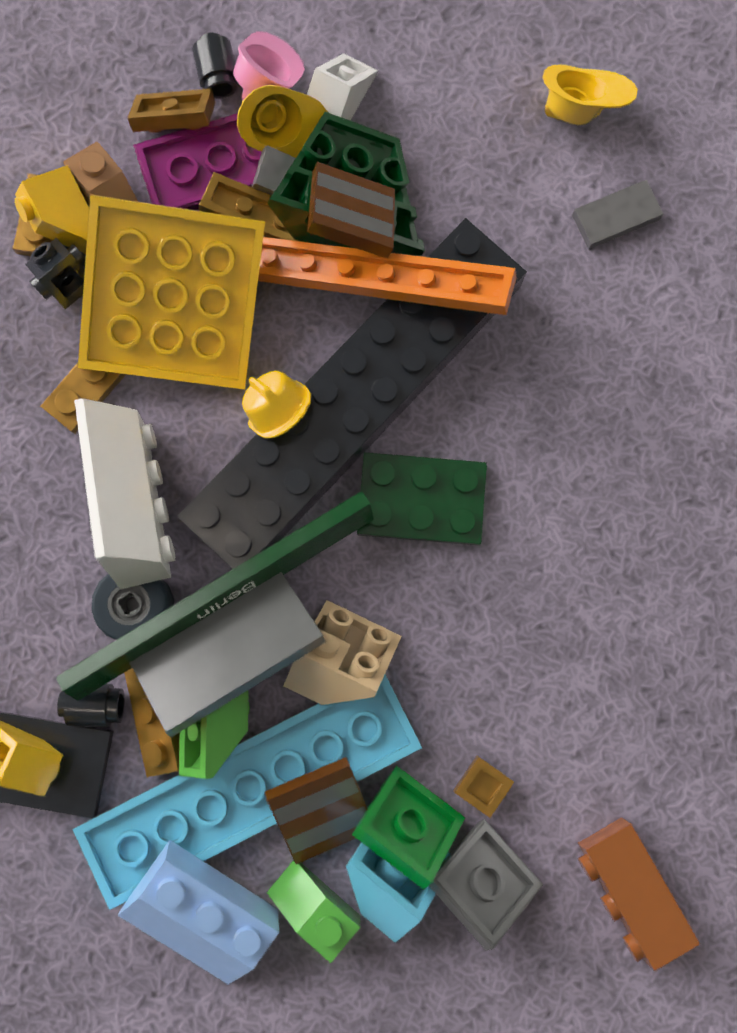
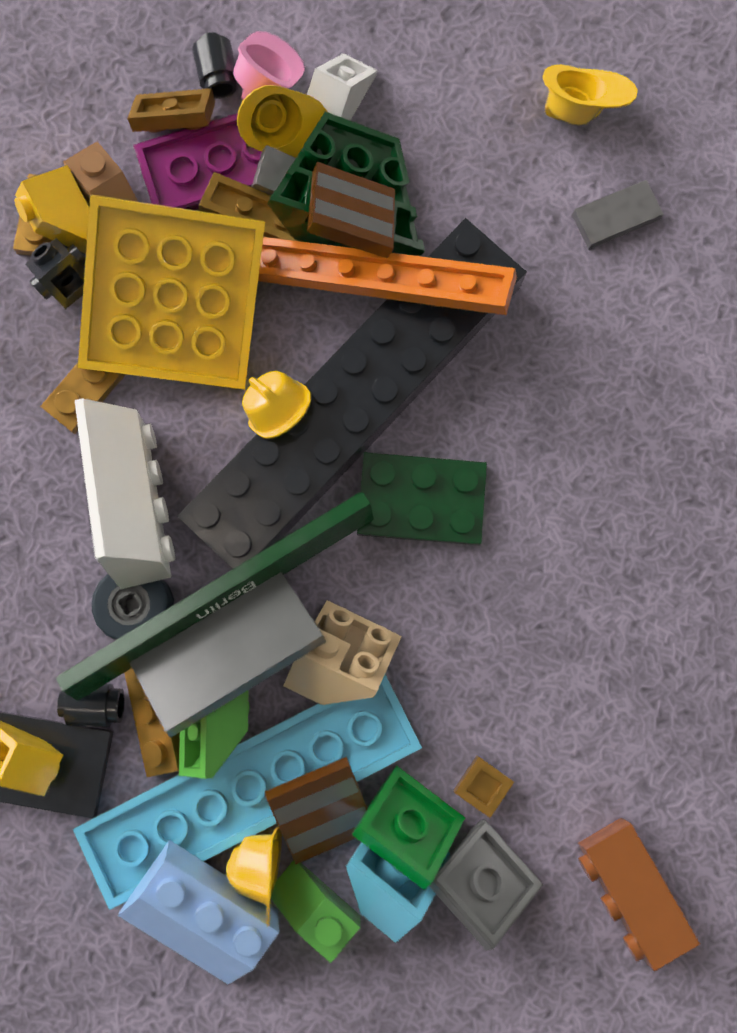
none -> yellow piece [226,827,282,927]

